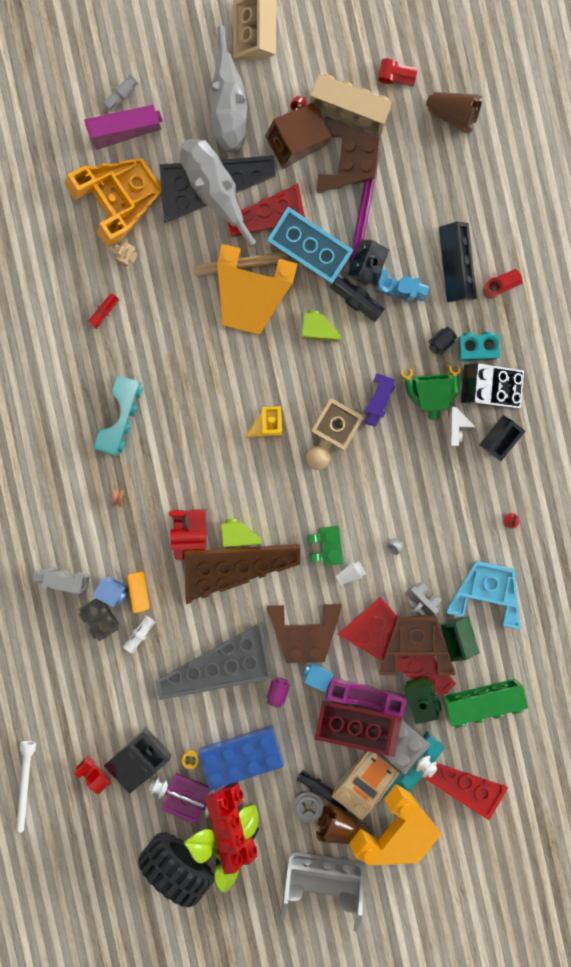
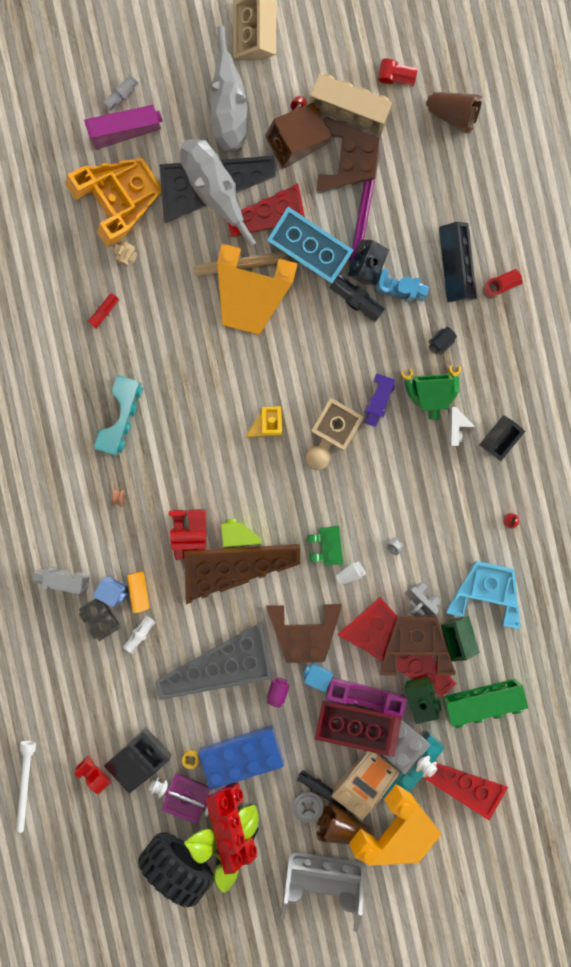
lime slope [302,311,341,342] -> none
teal brick [458,331,500,361] -> none
black slope [461,363,524,409] -> none

